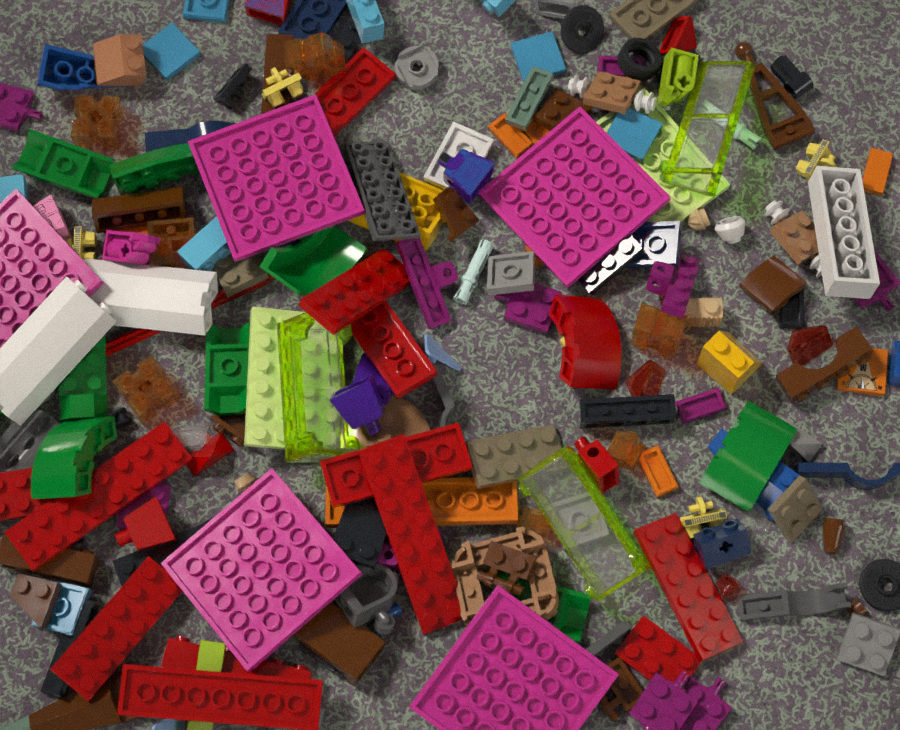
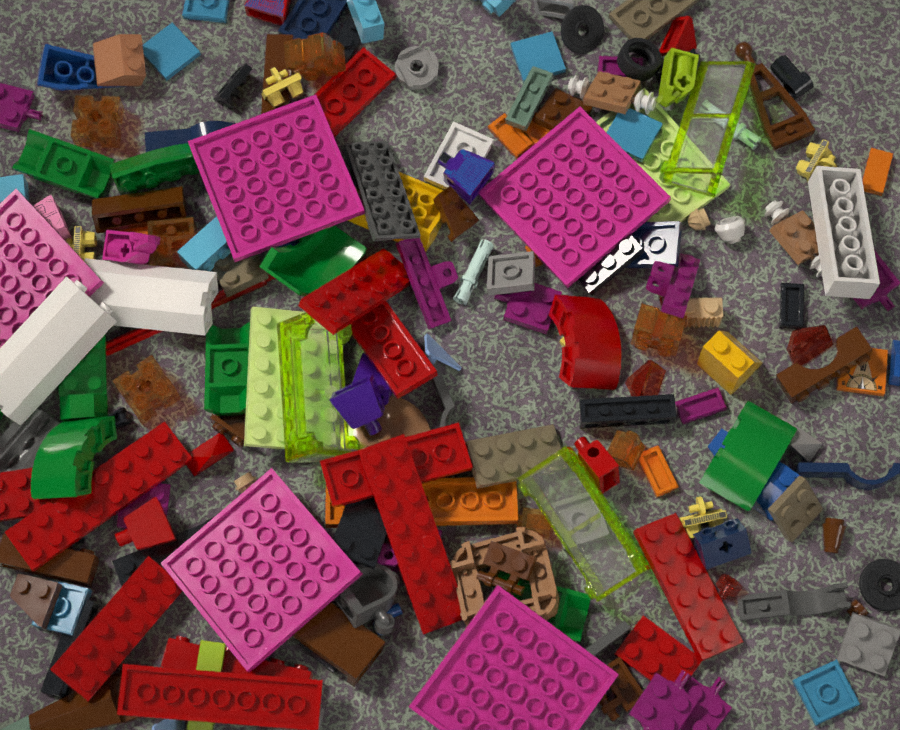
clear piece [172,423,220,451] -> none
reddish brown slope [739,256,807,313] -> none
none -> dark azure tile [792,659,860,726]

